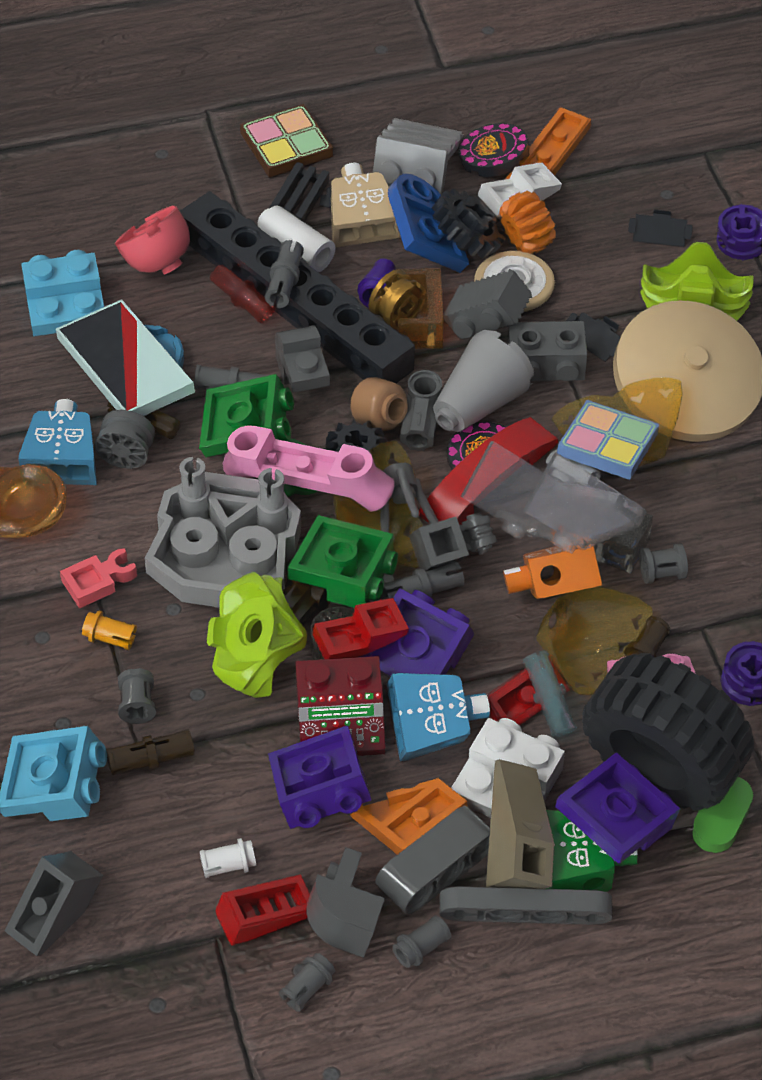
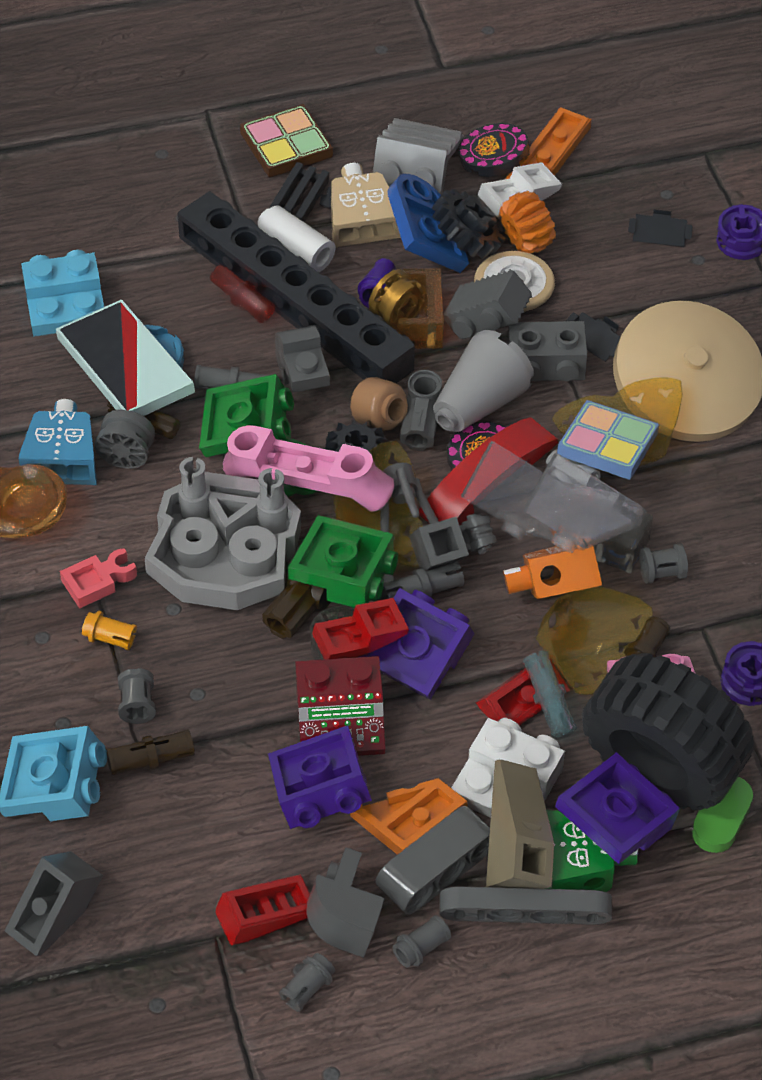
coral cylinder [115,205,190,275] -> none
white pin [199,838,256,878] -> none
lime piece [207,572,307,698] -> none
dark grey pin [265,240,304,308] -> none
dark azure torso [386,673,490,761] -> none
lime piece [640,242,754,321] -> none

